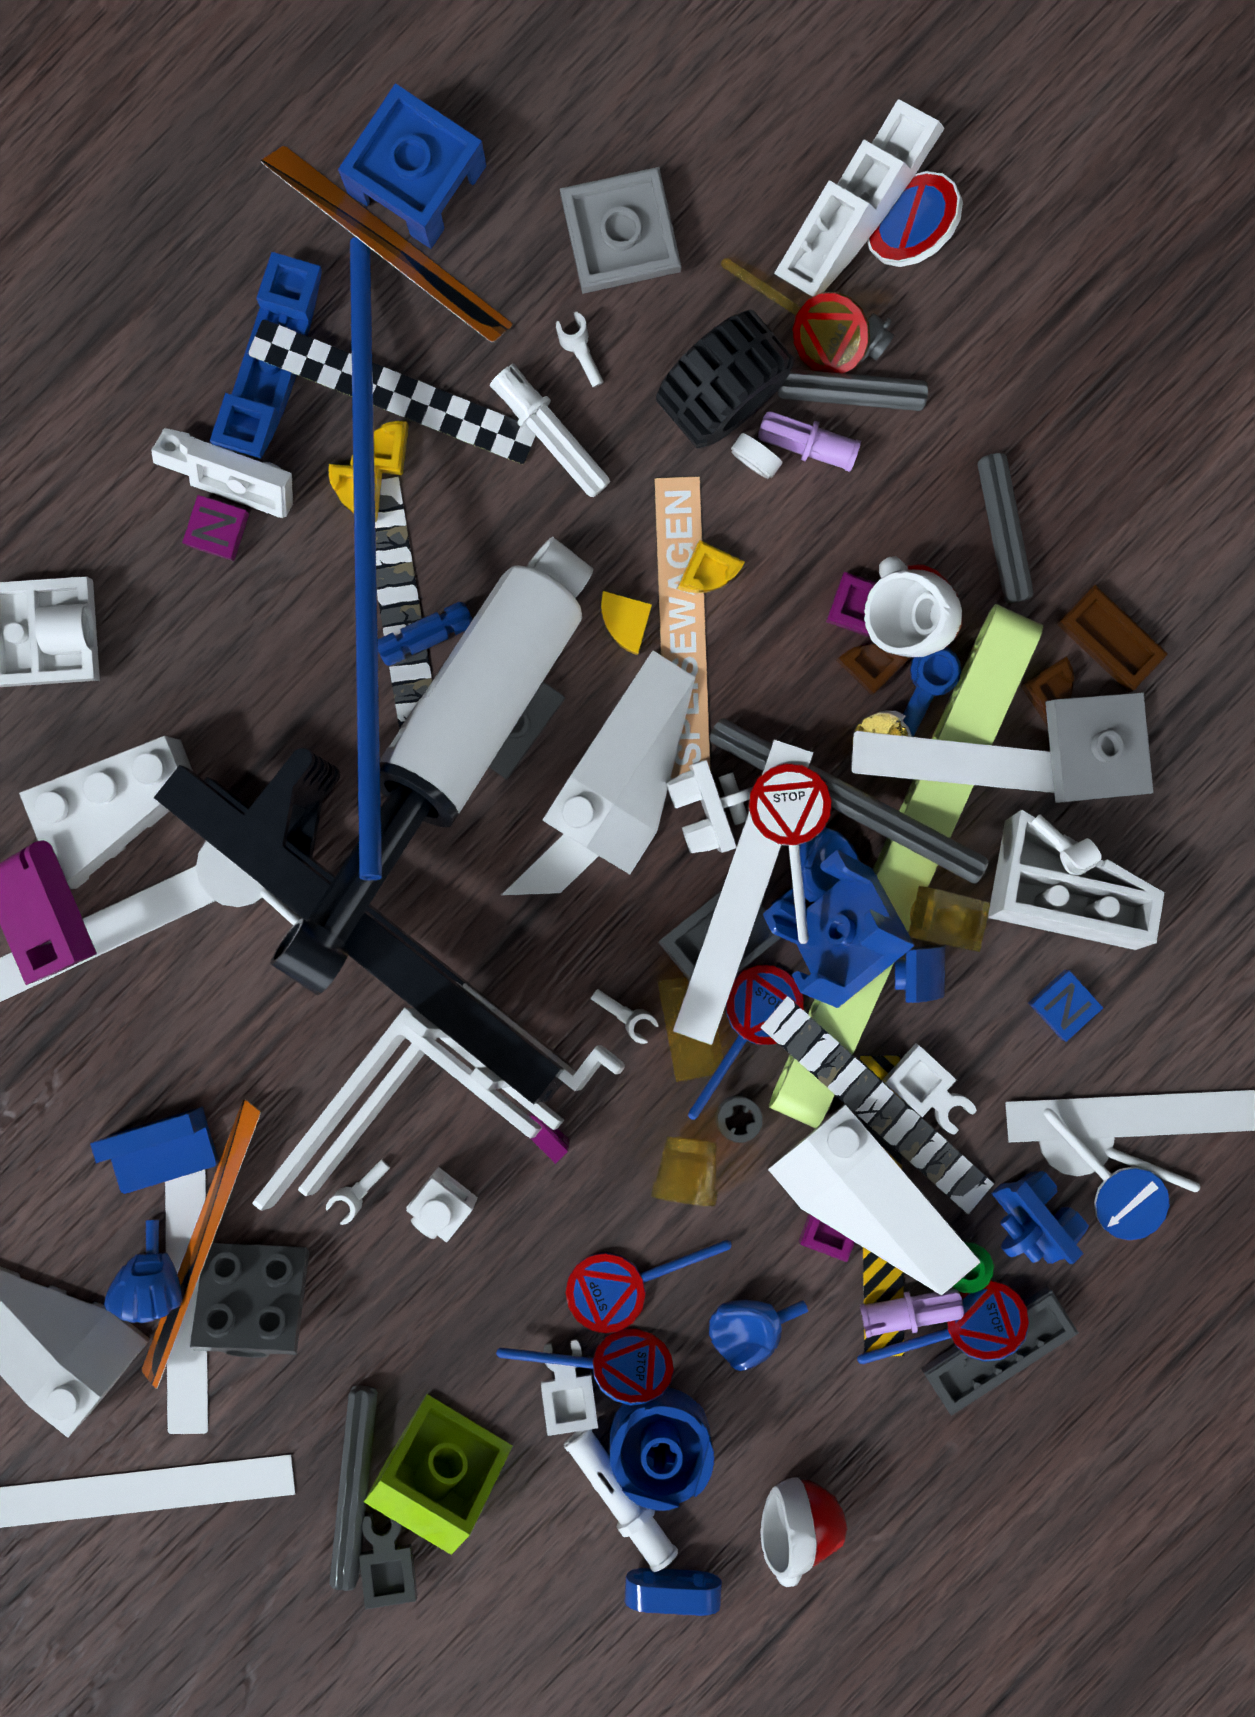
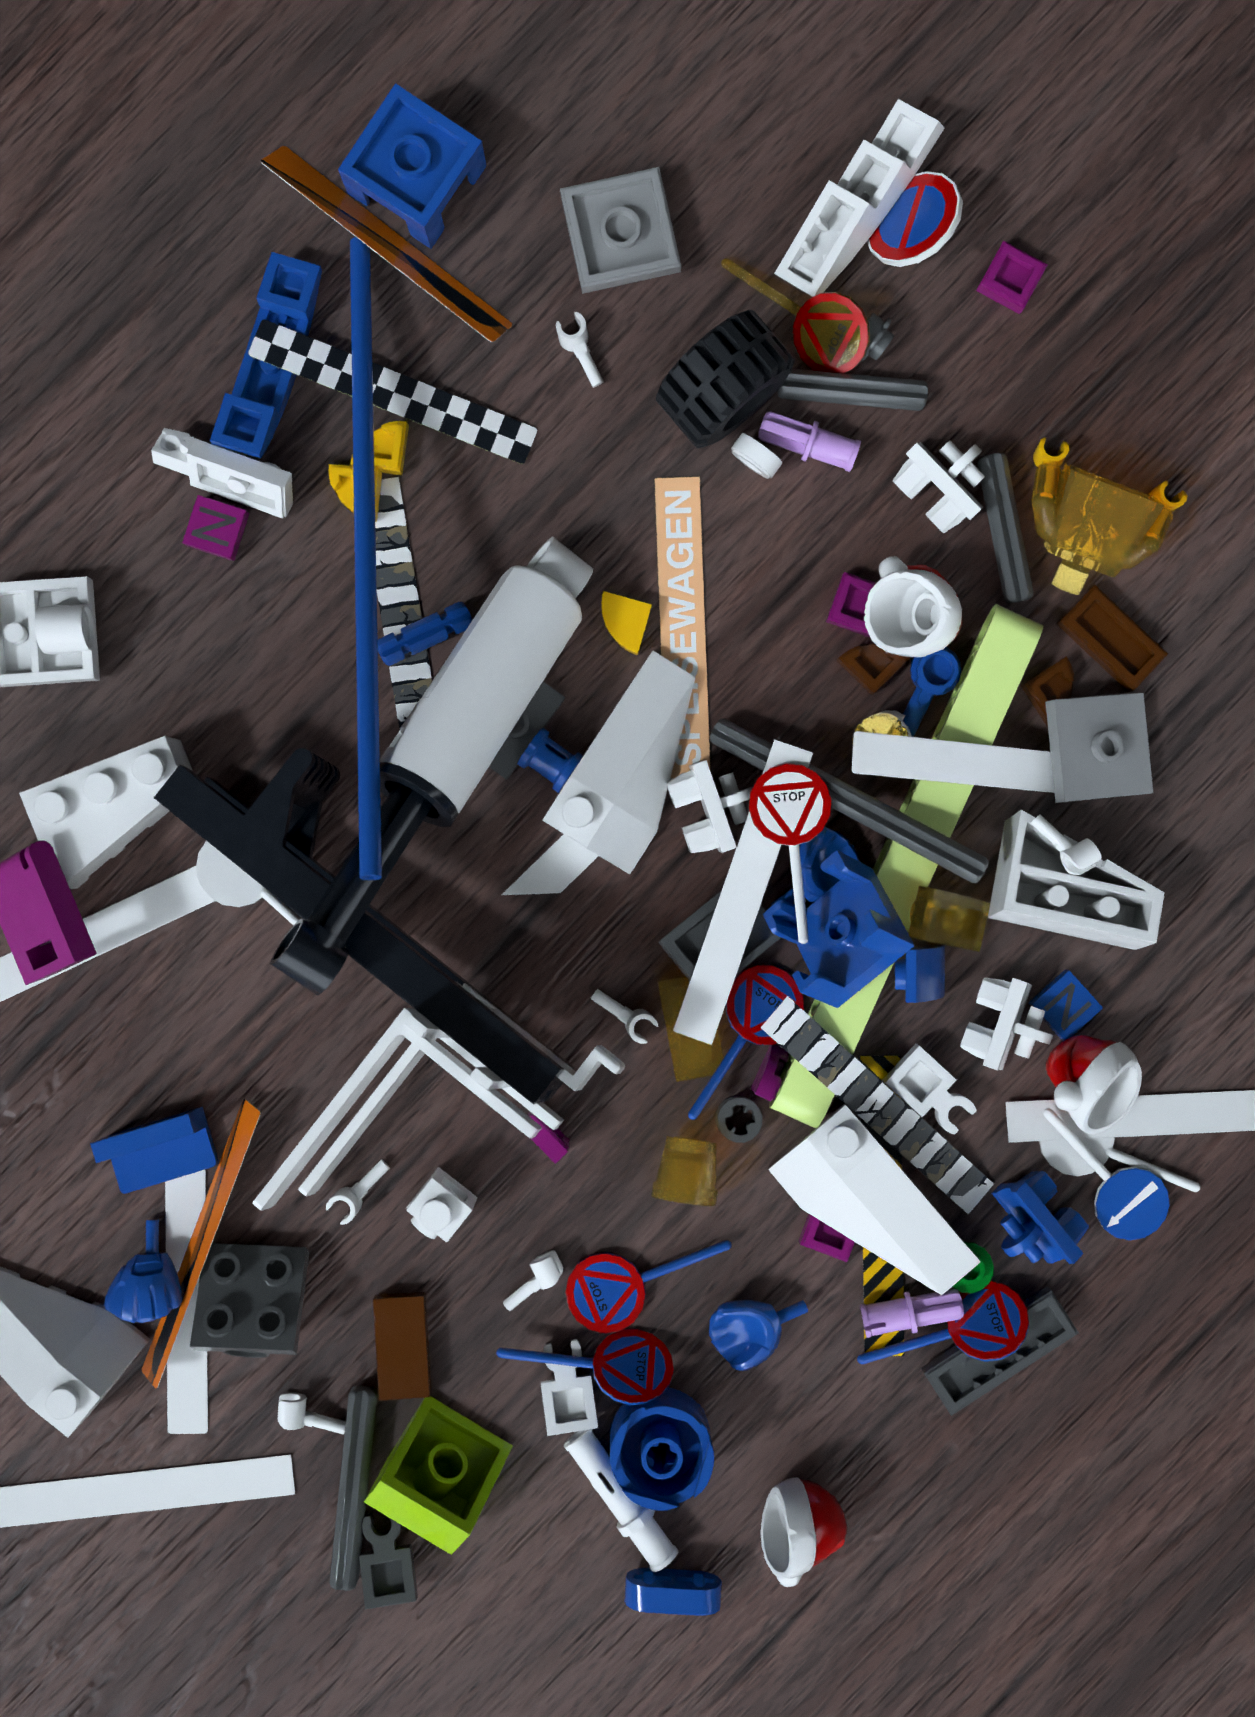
white axle [490,364,610,497] -> none
yellow tile [676,540,745,593] -> none
none -> white hand [277,1392,346,1435]
none -> reddish brown tile [373,1292,432,1401]
none -> white hand [503,1250,563,1311]
none -> blue bush [517,728,583,793]
none -> magenta tile [751,1044,789,1101]
none -> white hips [893,441,985,533]
none -> white hips [960,978,1053,1071]
none -> magenta tile [976,240,1048,314]
none -> clear yellow torso [1032,437,1188,595]
none -> white piece [1045,1035,1142,1134]

